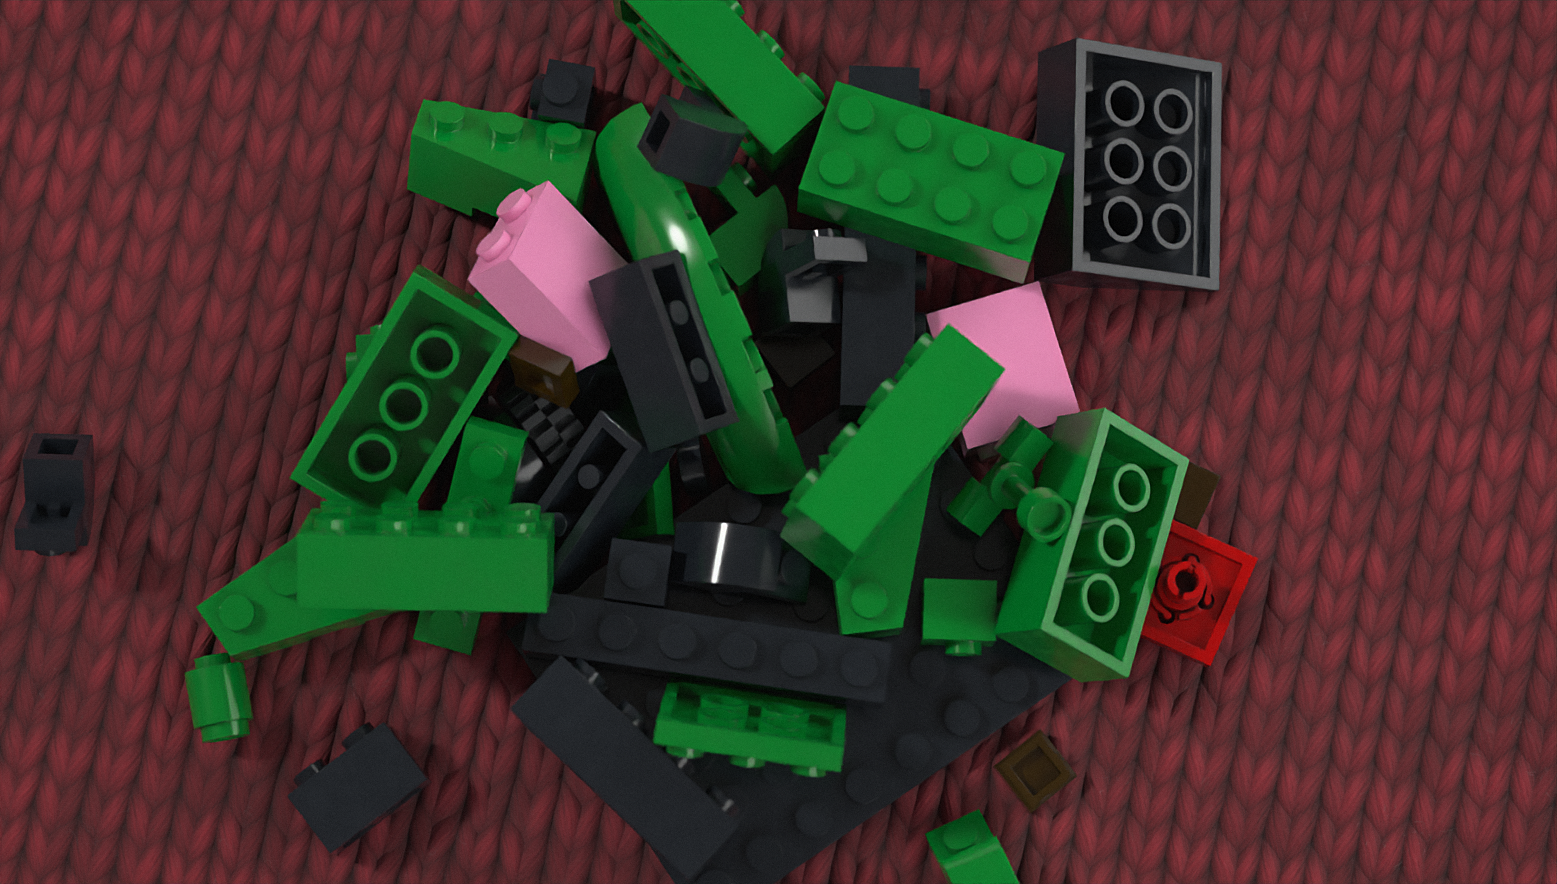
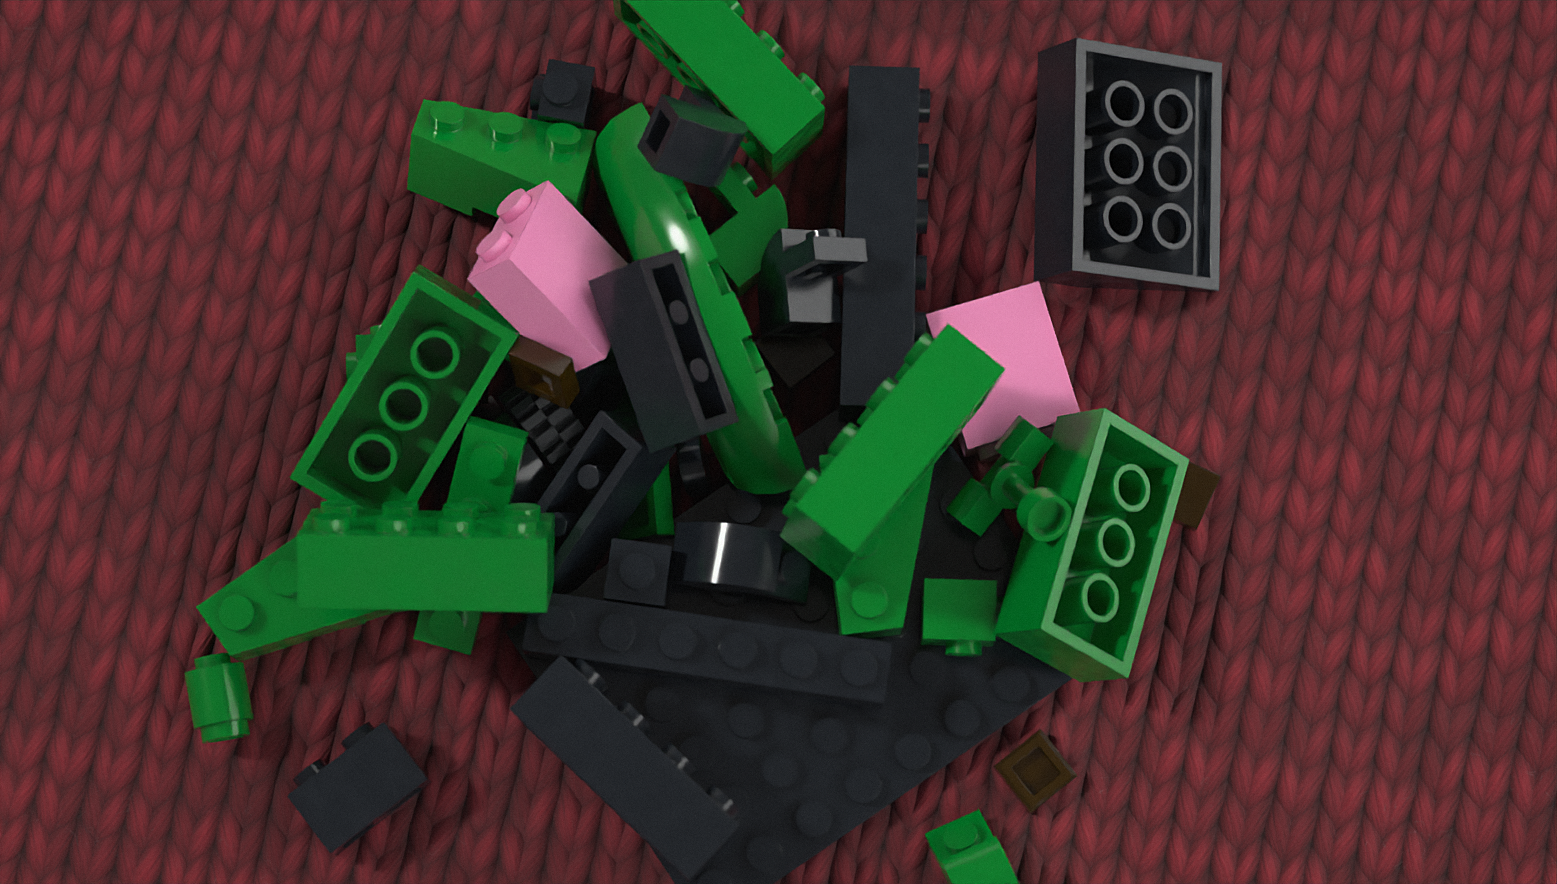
black brick [14,433,95,556] -> none
green plate [654,677,847,777] -> none
green brick [797,81,1065,284] -> none
red plate [1140,520,1258,668] -> none

